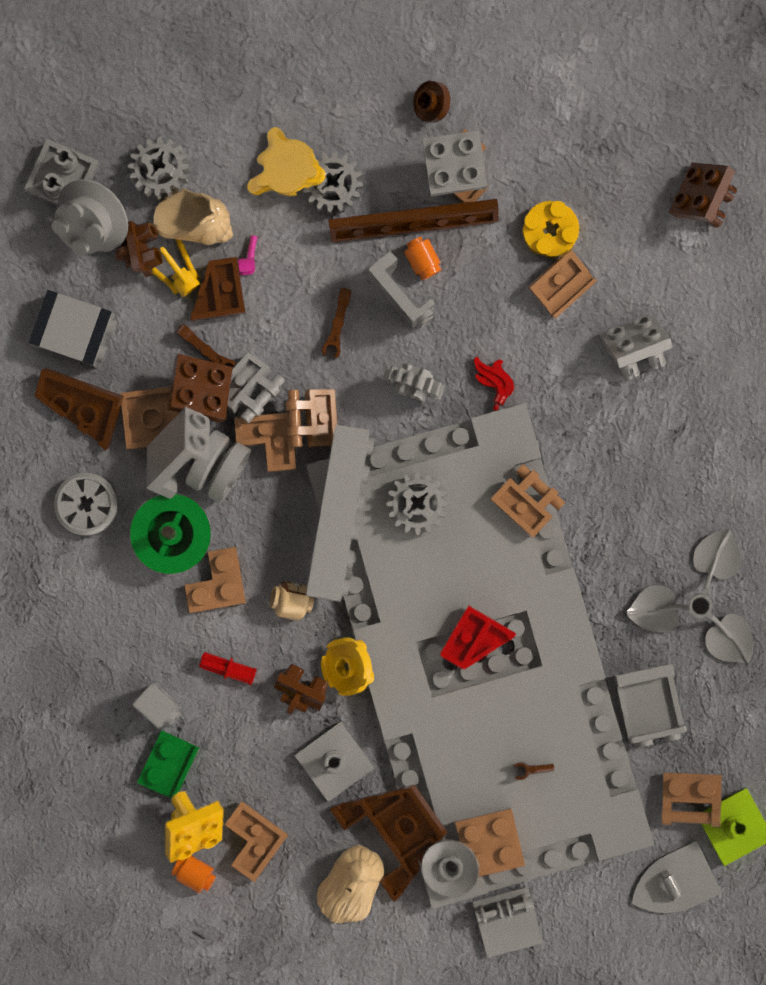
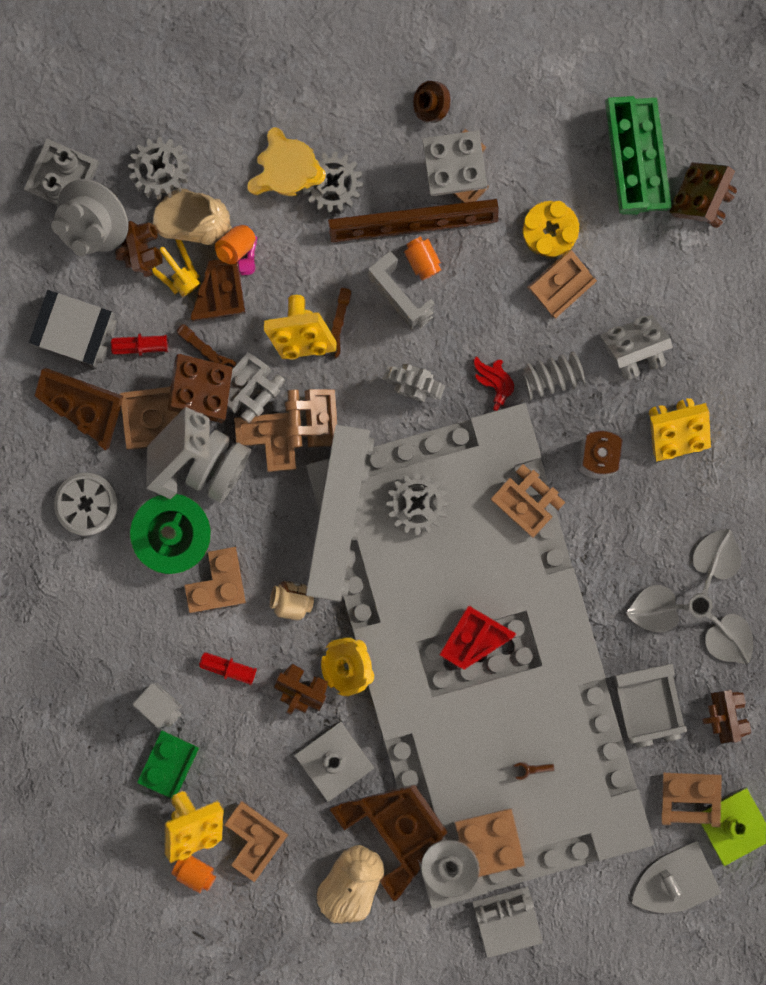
none -> red axle [111,333,168,356]
none -> orange brick [215,225,256,264]
none -> yellow plate [264,295,336,360]
none -> light grey piece [523,352,585,400]
none -> reddish brown piece [578,431,622,479]
none -> green brick [605,96,672,215]
none -> yellow plate [649,398,711,462]
none -> reddish brown hips [702,690,751,744]

